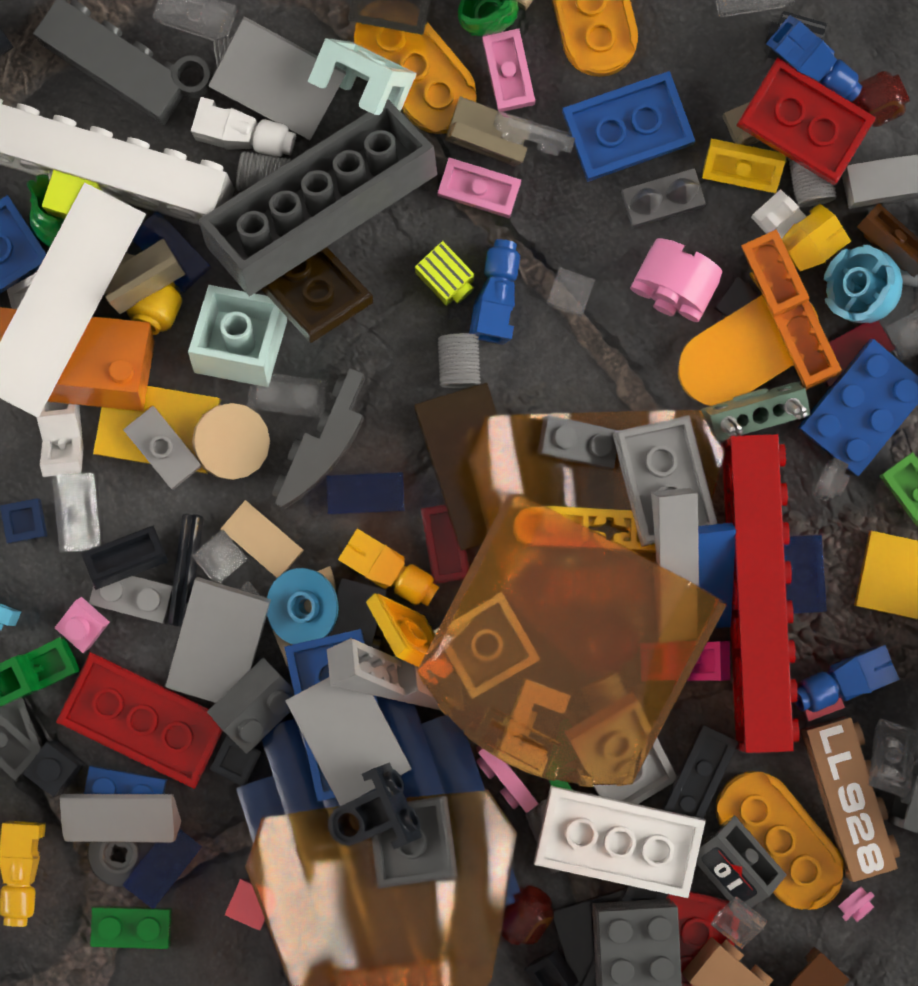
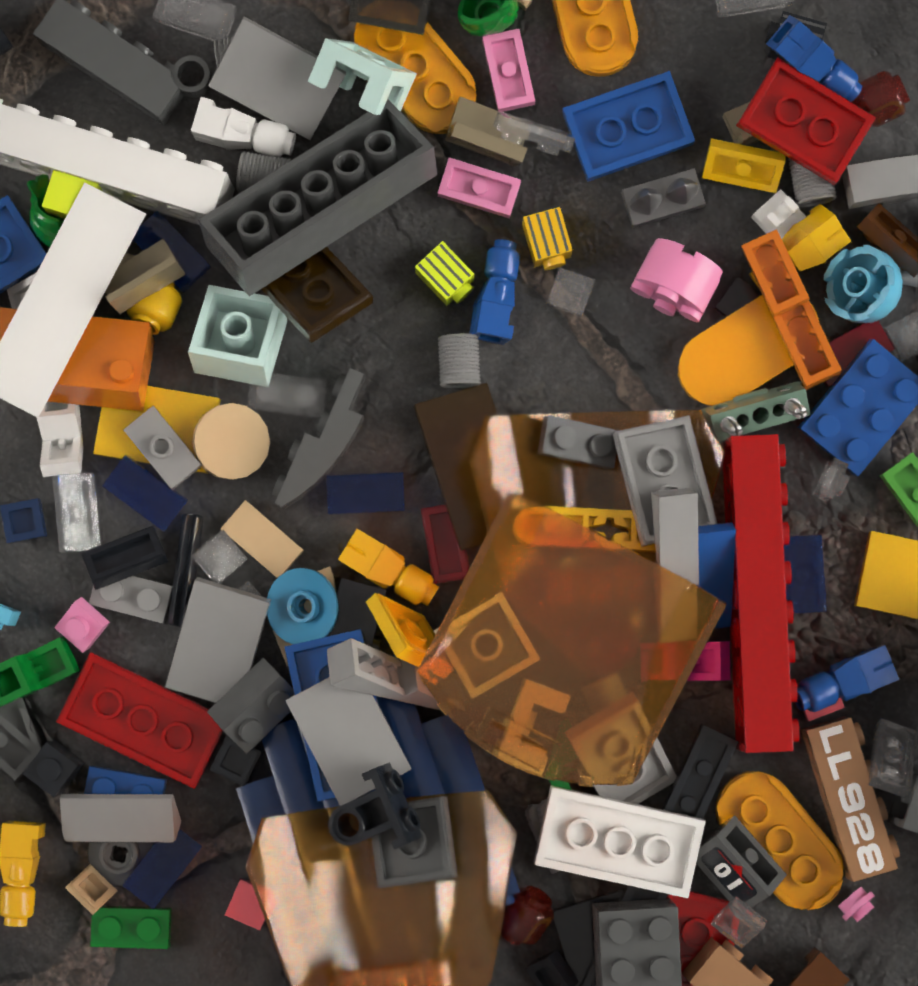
bright pink plate [476,738,539,813] -> none
none -> tan slope [65,864,118,915]
none -> clear blue plate [102,454,188,531]
none -> yellow brick [522,207,572,270]

